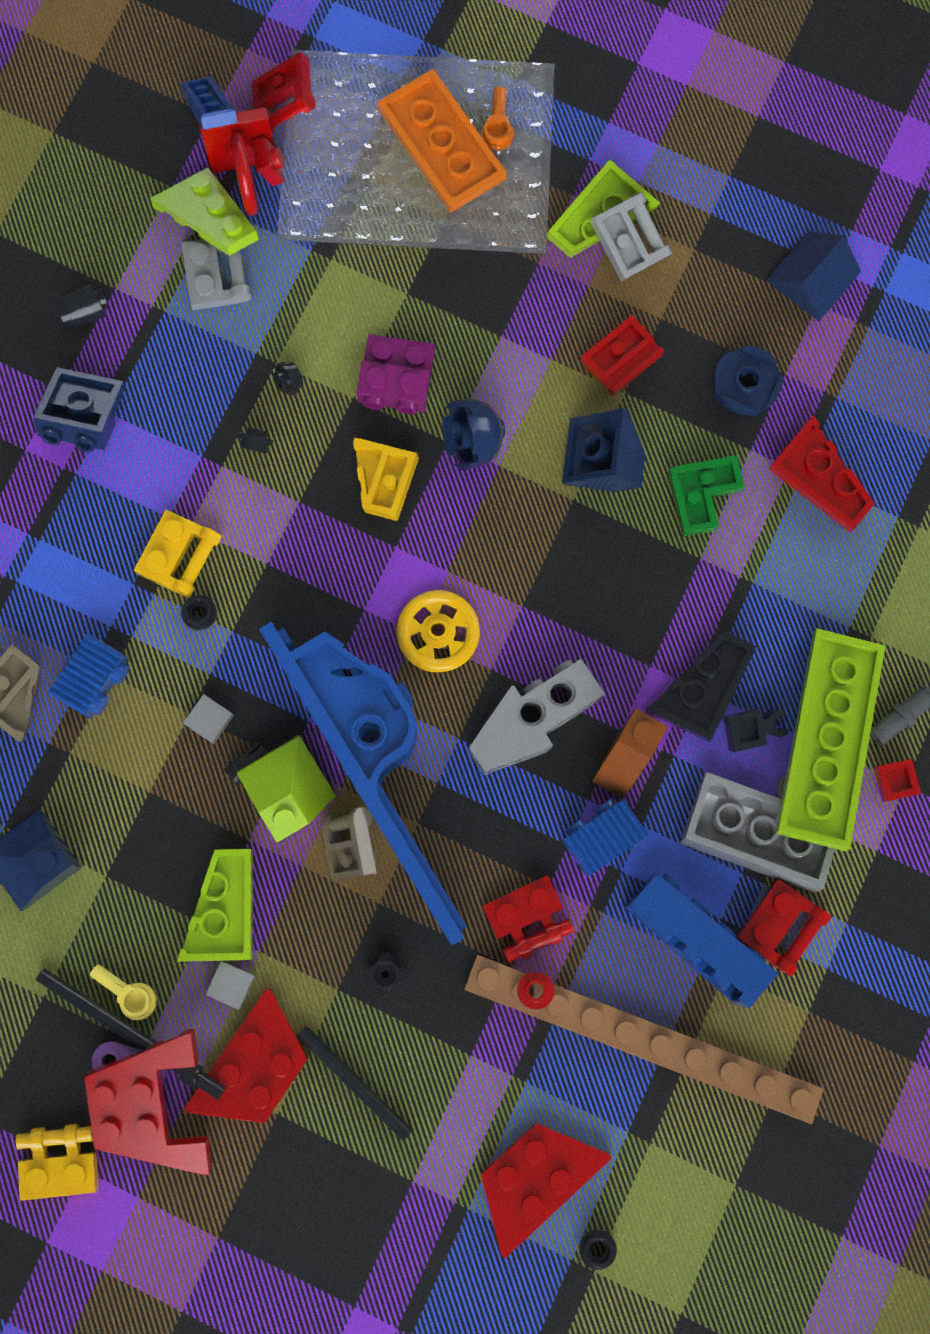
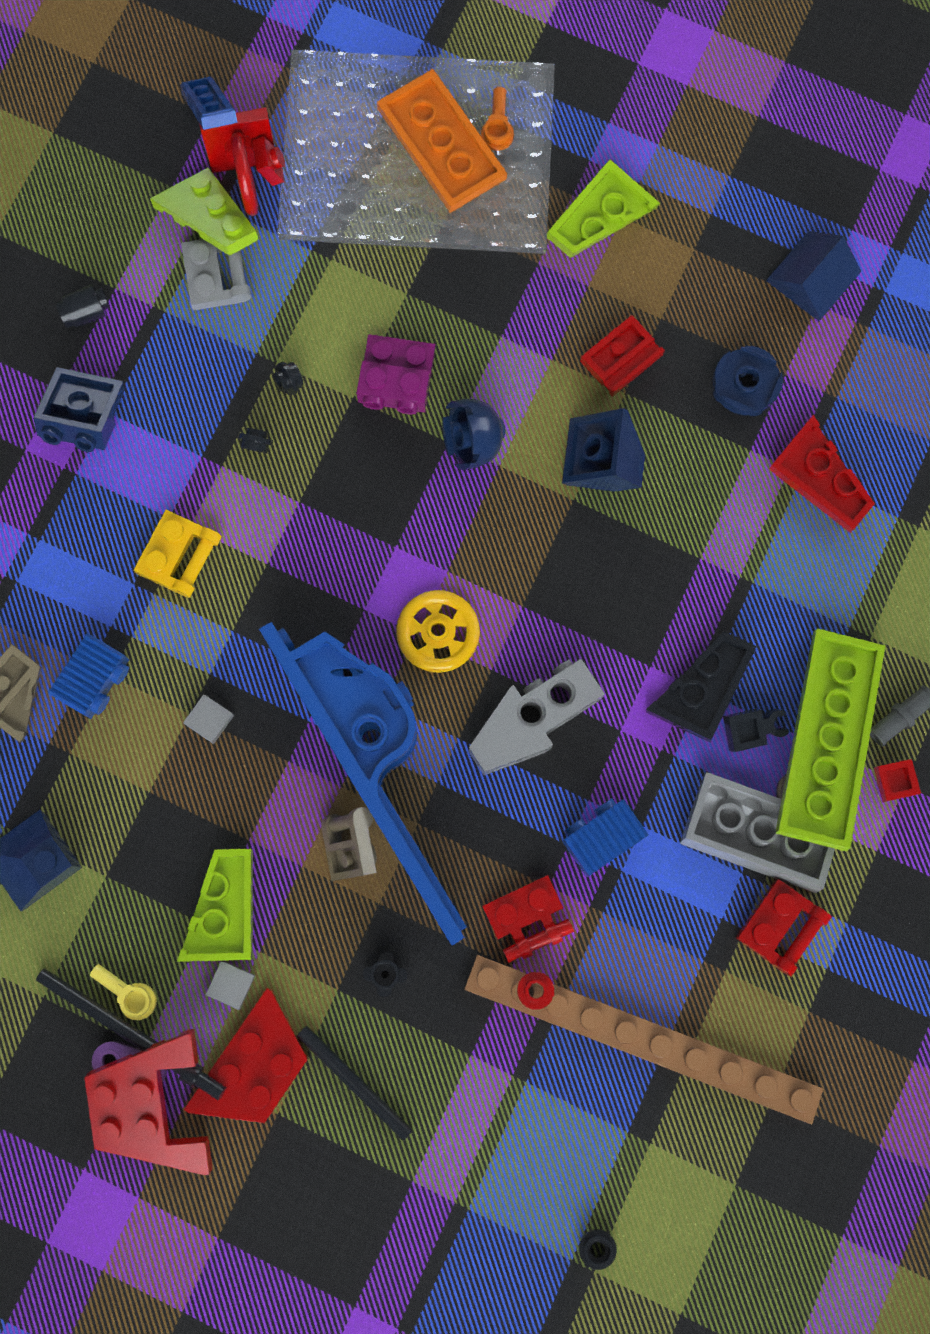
yellow plate [16,1124,99,1201] -> none
black plate [181,595,217,631] -> none
black pin [223,742,267,786] -> none
lime slope [237,735,336,843] -> none
red plate [252,52,316,133] -> none
yellow wing [353,438,419,521] -> none
red wing [480,1122,612,1259] -> none
light grey plate [590,192,673,282] -> none
dark orange slope [592,708,669,799] -> none
blue wedge [624,874,778,1008] -> none
green plate [668,455,745,537] -> none

